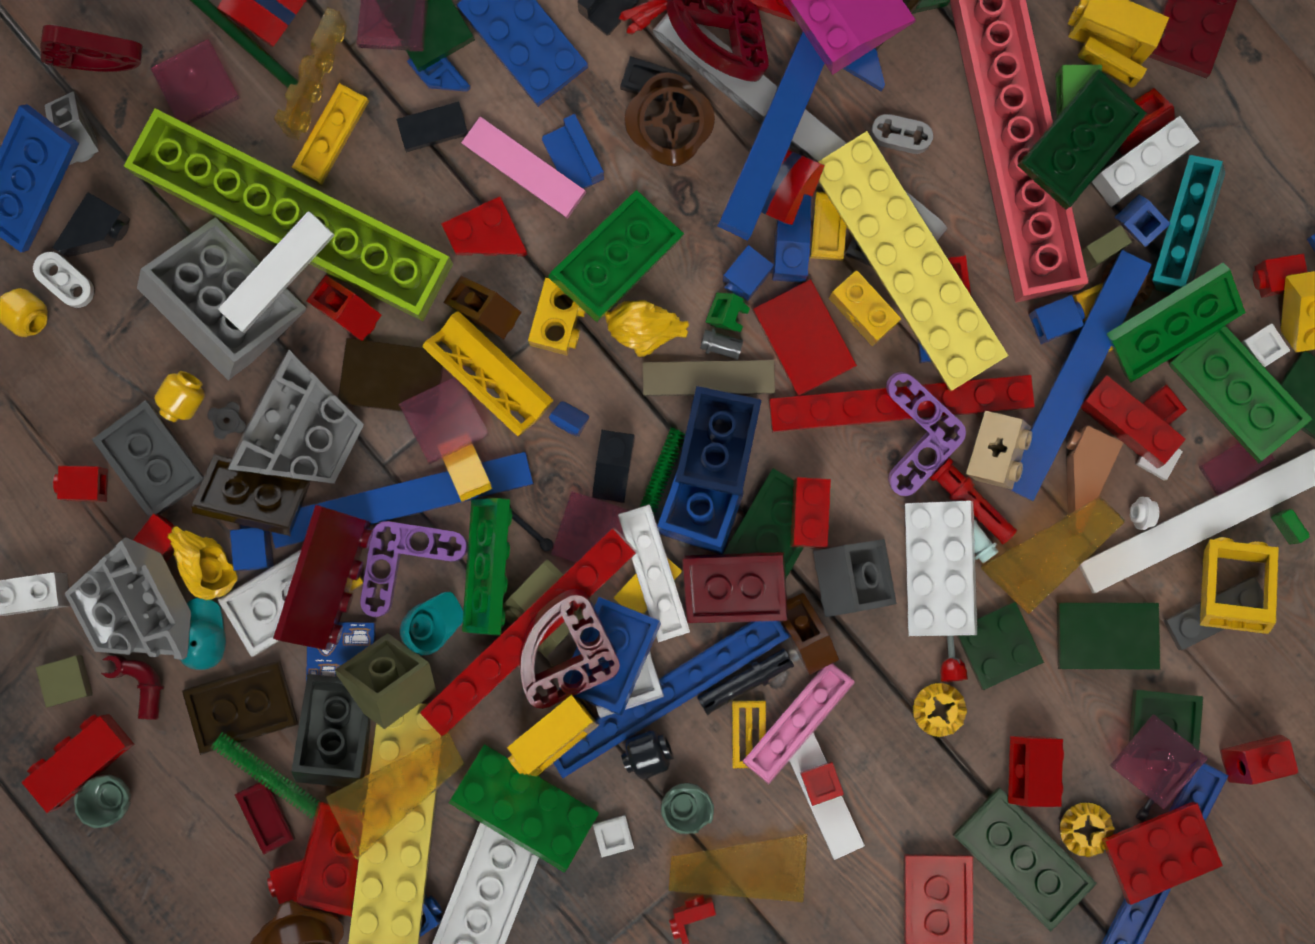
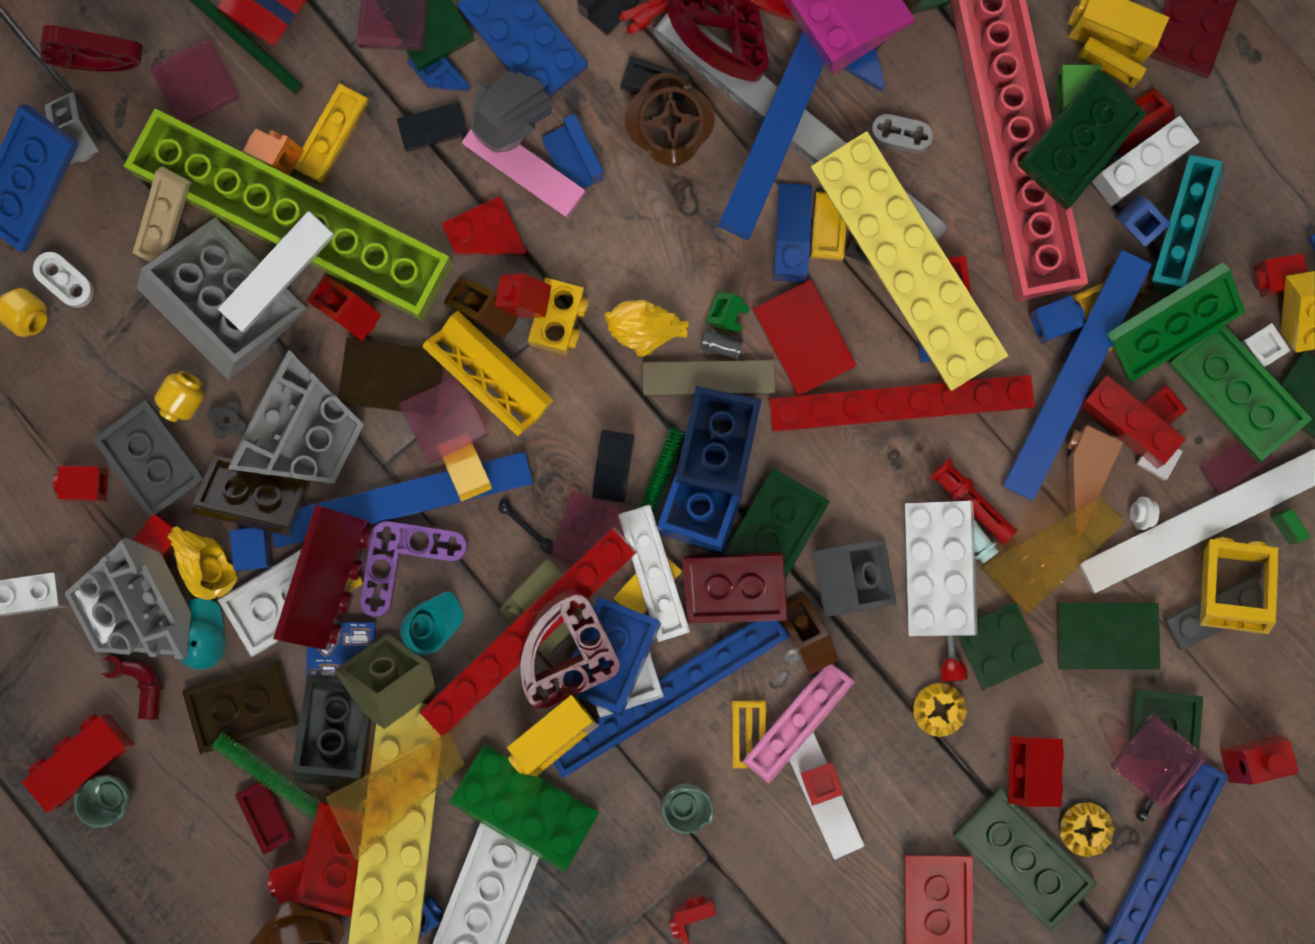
olive piece [36,655,93,708] -> none
black slope [52,192,130,257] -> none
clear yellow wing [274,7,346,141] -> none
green plate [462,498,512,635] -> none
green plate [548,190,684,322] -> none
blue slope [549,401,589,437] -> none
white tile [593,815,634,857] -> none
black head [621,730,674,780] -> none
clear yellow wing [668,834,808,902] -> none
black pin [697,648,794,716] -> none
blue brick [723,245,774,301] -> none
red slope [761,150,825,225] -> none
red brick [791,477,831,548] -> none
yellow brick [829,270,901,347] -> none
medium lavender beam [886,372,966,496] -> none
tan brick [966,411,1032,490] -> none
olive piece [1082,225,1132,272] -> none
red plate [1102,802,1223,905] -> none
none -> tan tile [132,167,191,262]
none -> orange brick [243,129,304,176]
none -> dark grey hair [471,71,552,153]
none -> red brick [495,273,552,319]

